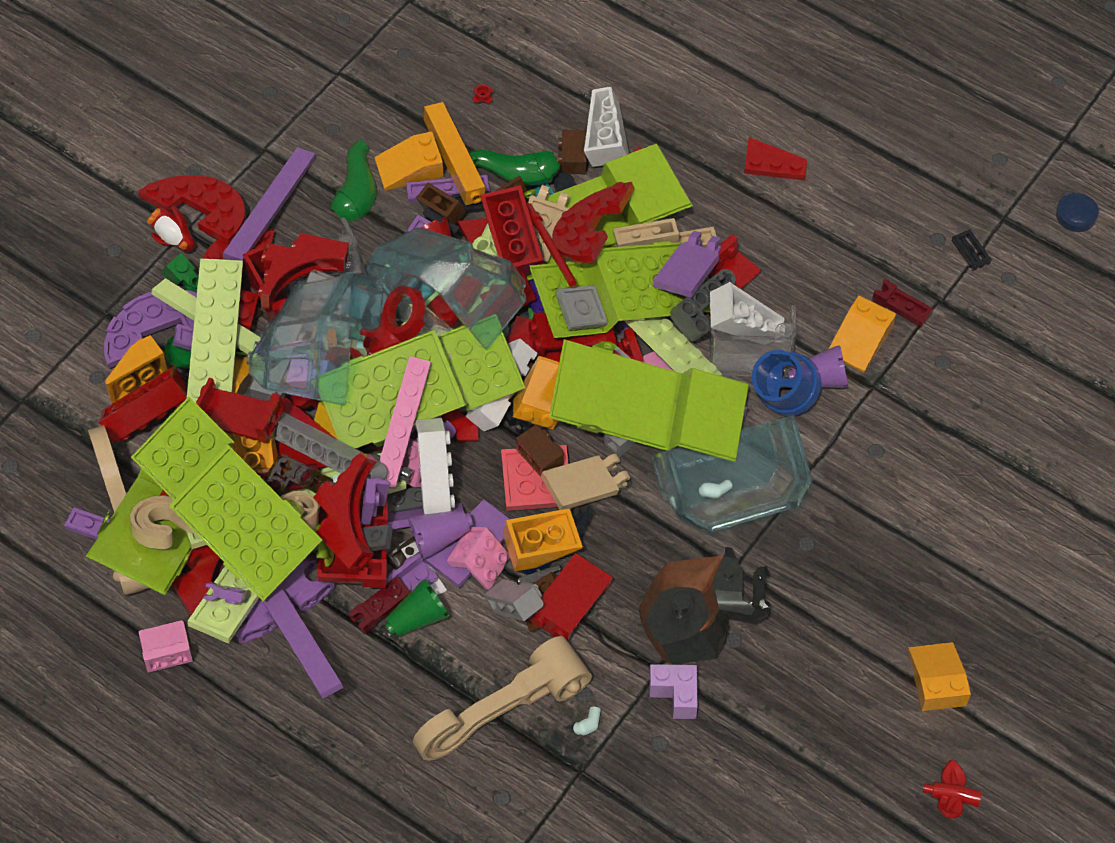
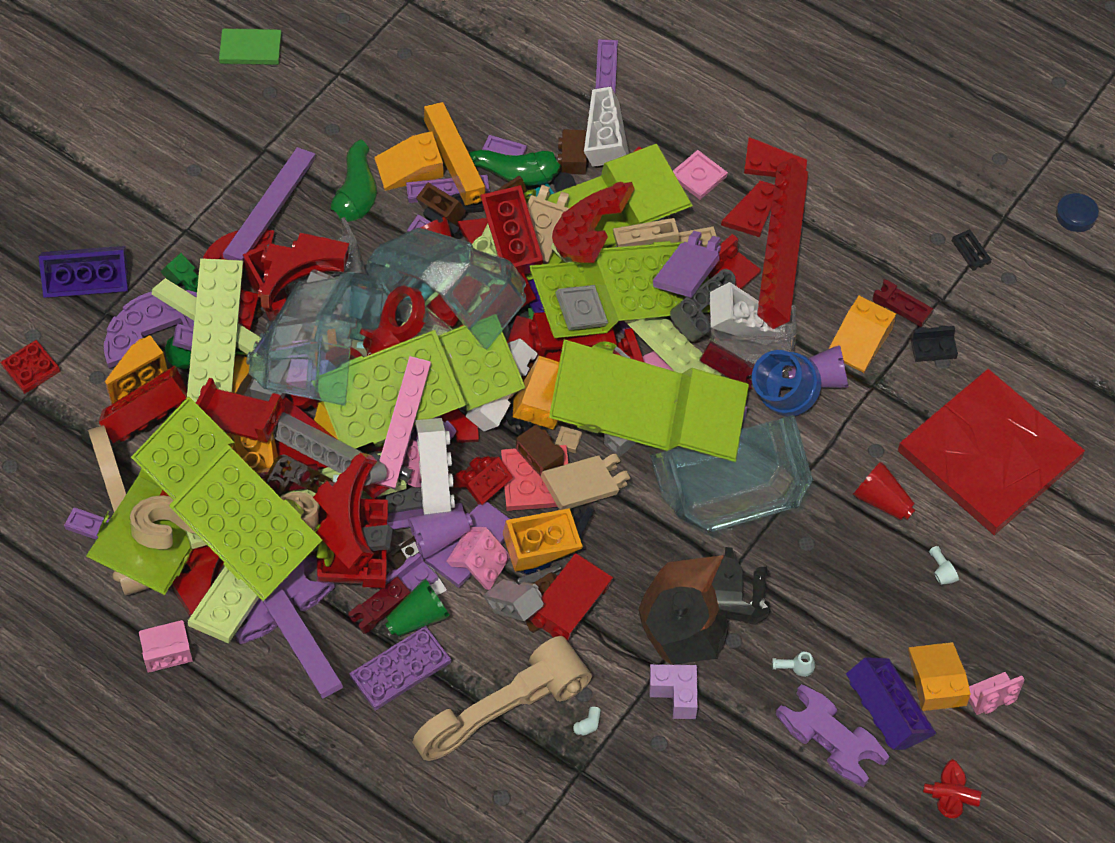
red plate [138,175,246,245] -> none
animal [147,206,195,253] -> none
medium lavender plate [204,582,247,605] -> none
medium lavender bracket [361,478,390,525] -> none
red plate [473,84,493,104] -> none
red bar [527,203,577,287] -> none
light aqua arm [699,480,733,498] -> none
none -> red tile [0,340,61,394]
none -> dark purple slope [39,246,128,298]
none -> bright green tile [219,29,282,65]
none -> medium lavender tile [349,626,451,711]
none -> red bracket [452,456,513,505]
none -> medium lavender tile [482,135,527,155]
none -> tan tile [555,426,582,453]
none -> medium lavender tile [595,39,618,93]
none -> bright pink tile [673,150,728,200]
none -> dark red plate [699,341,755,390]
none -> red wing [721,180,775,237]
none -> red brick [757,158,808,329]
none -> light aqua bar [772,652,815,677]
none -> medium lavender piece [776,684,890,787]
none -> dark purple slope [846,657,936,750]
none -> red cone [853,462,915,520]
none -> red tile [898,369,1085,535]
none -> black bracket [911,325,958,362]
none -> light aqua bar [929,546,959,585]
none -> bright pink bracket [969,672,1025,715]

